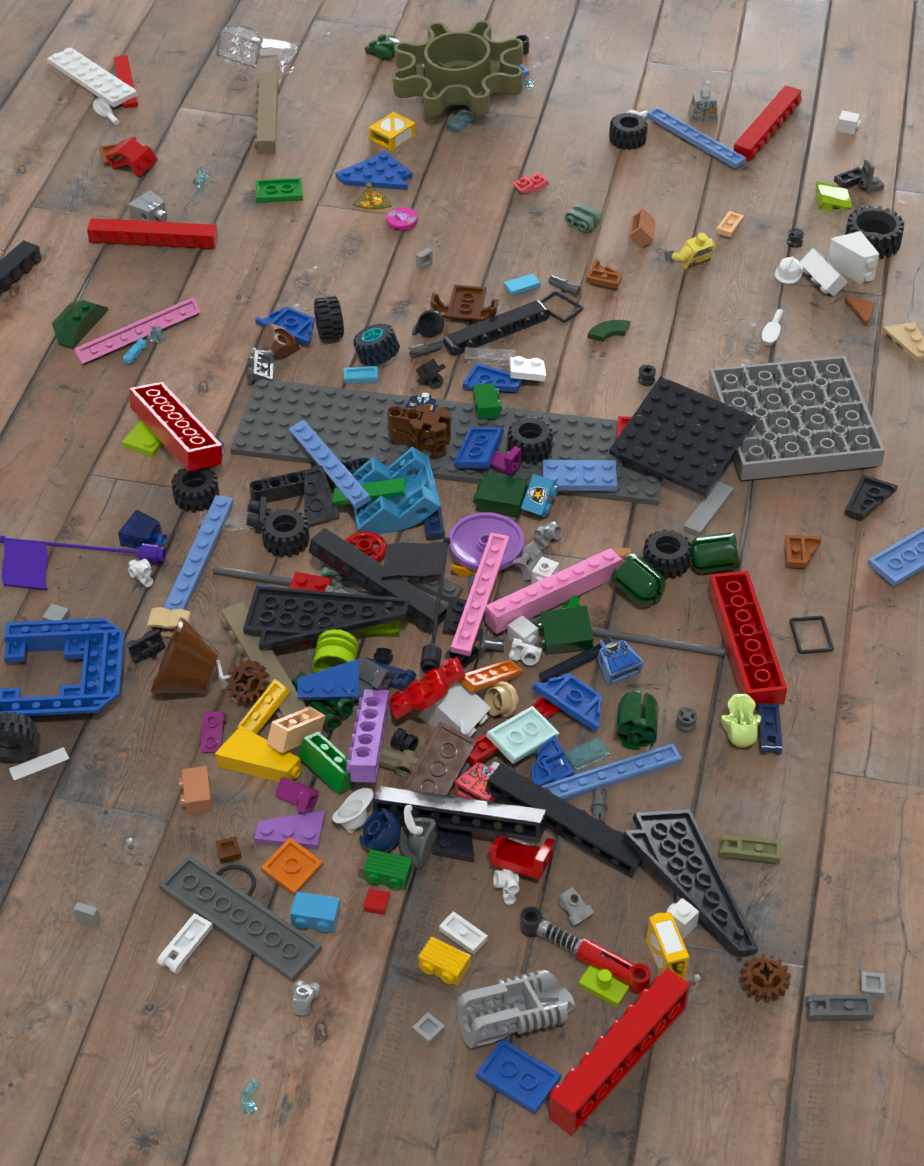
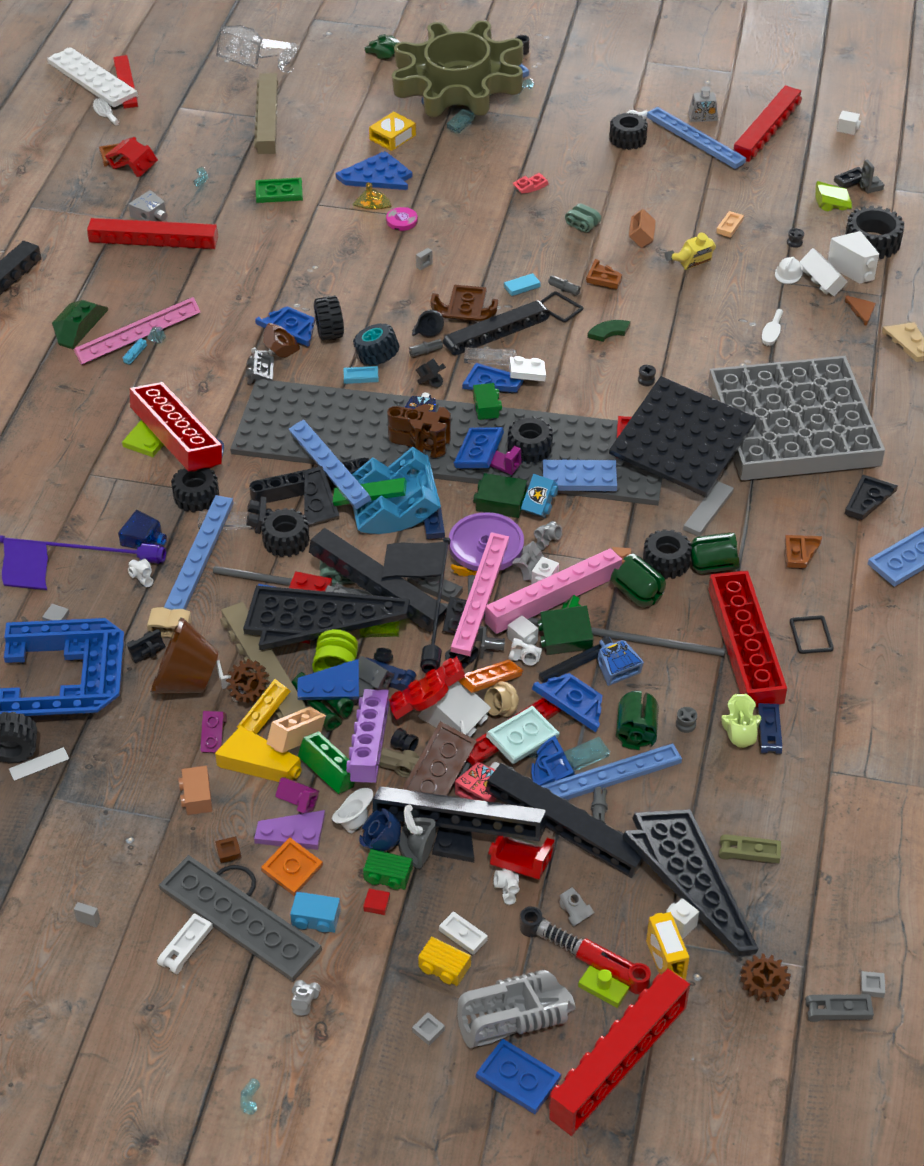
red plate [345,531,387,562] -> none

